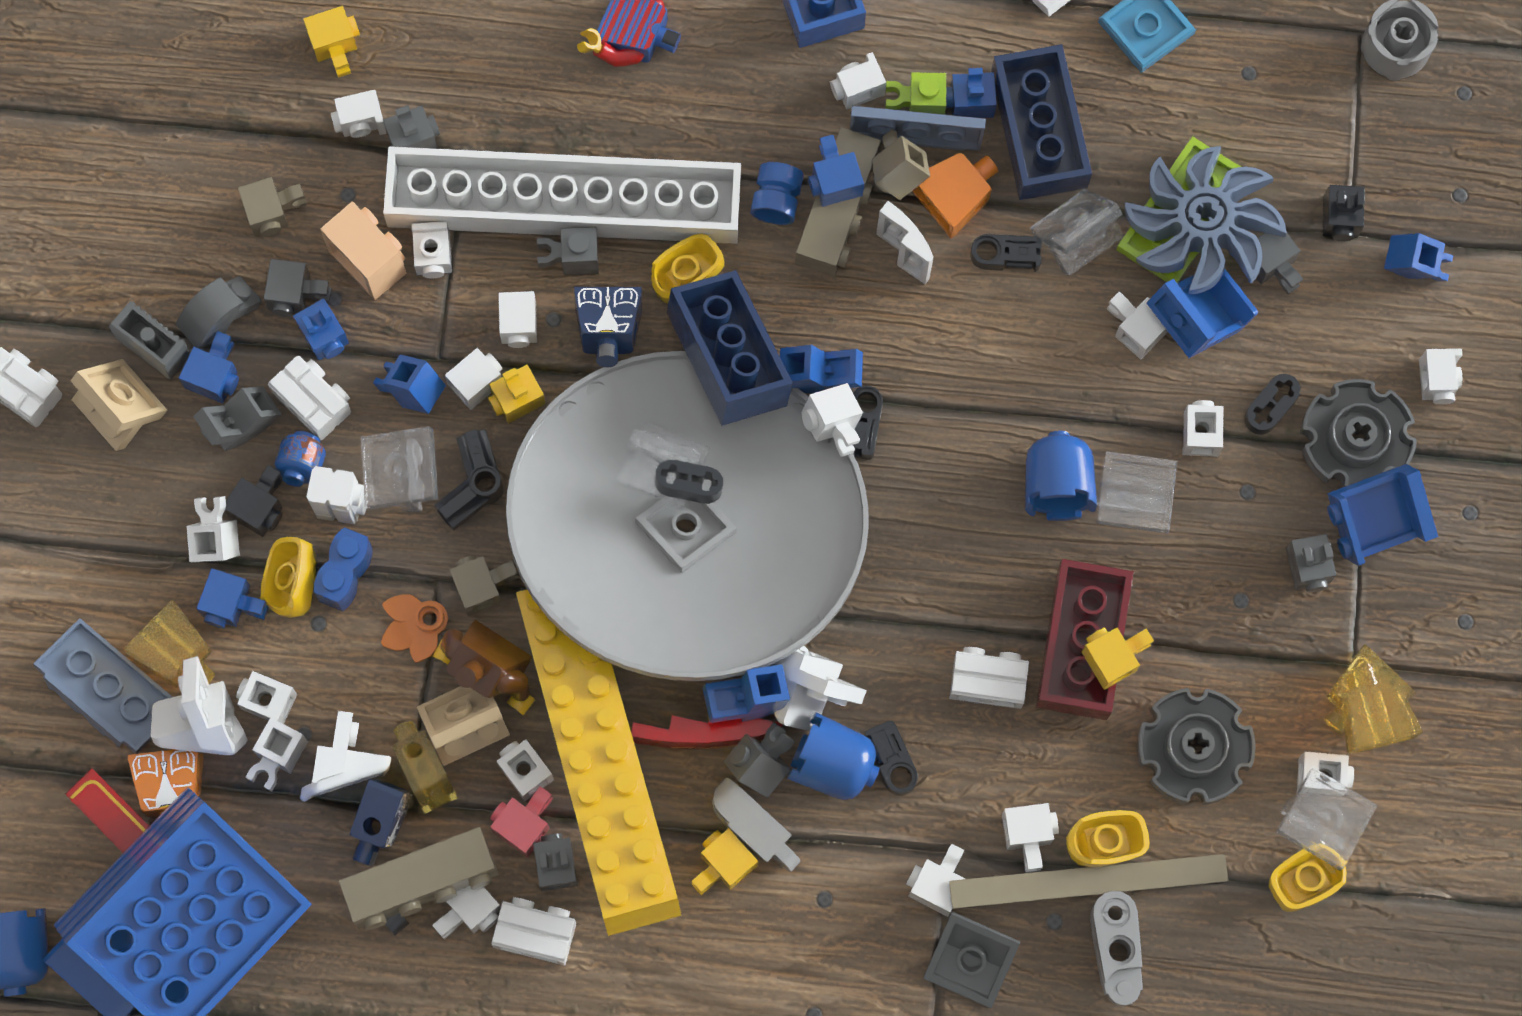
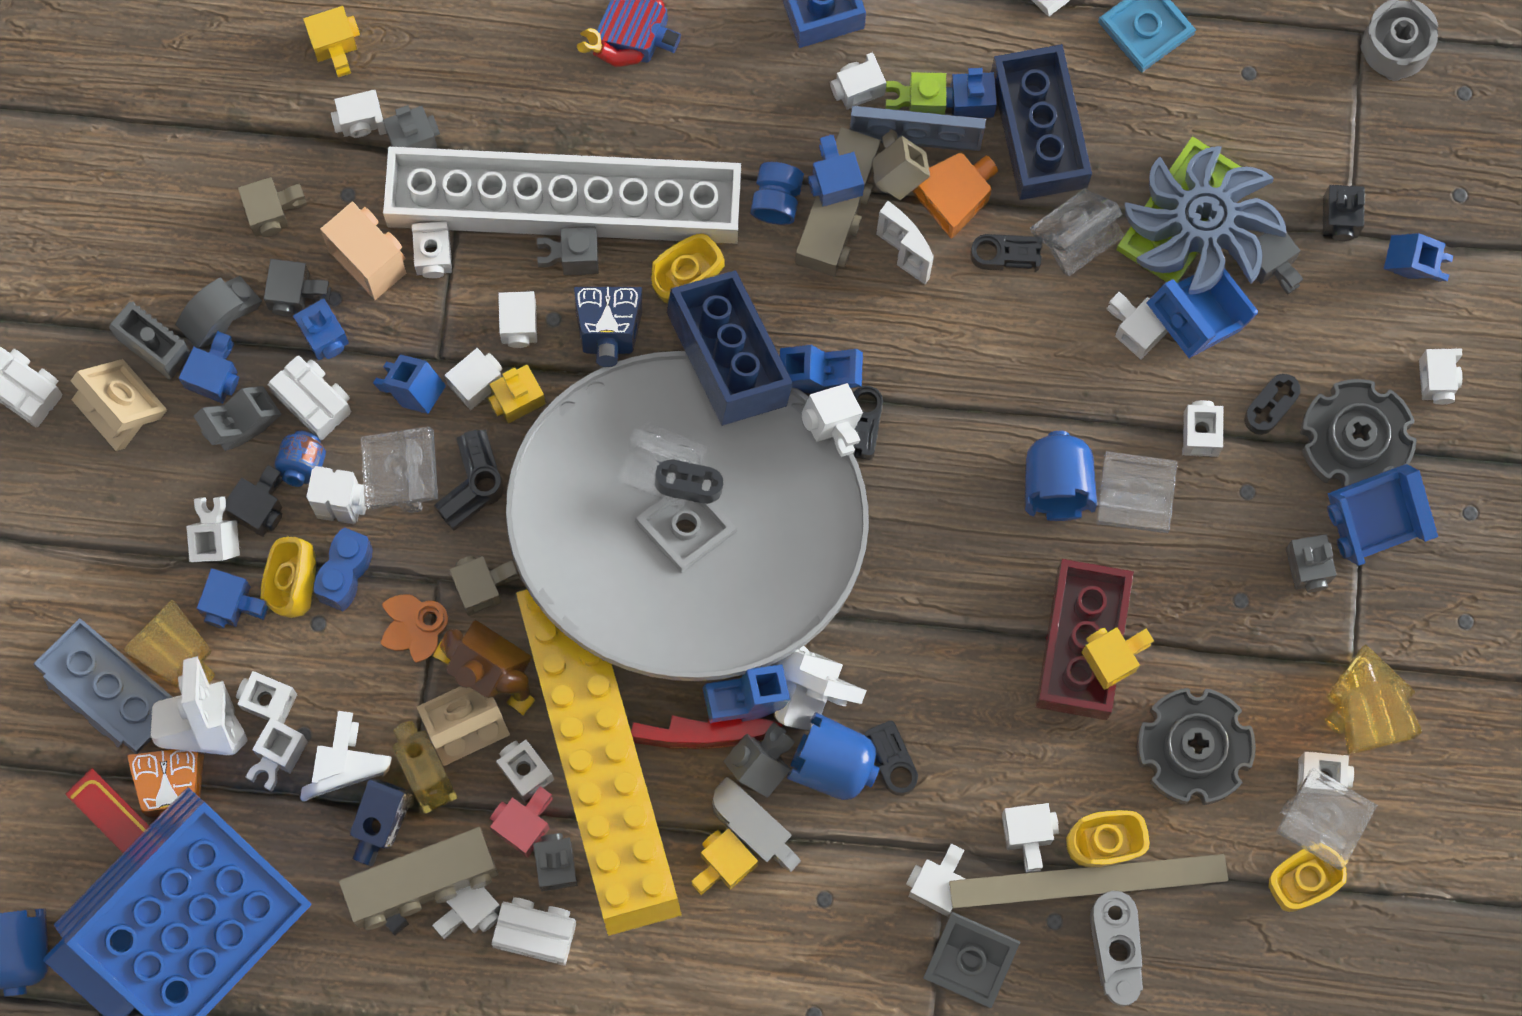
white brick [949,647,1029,709] -> none

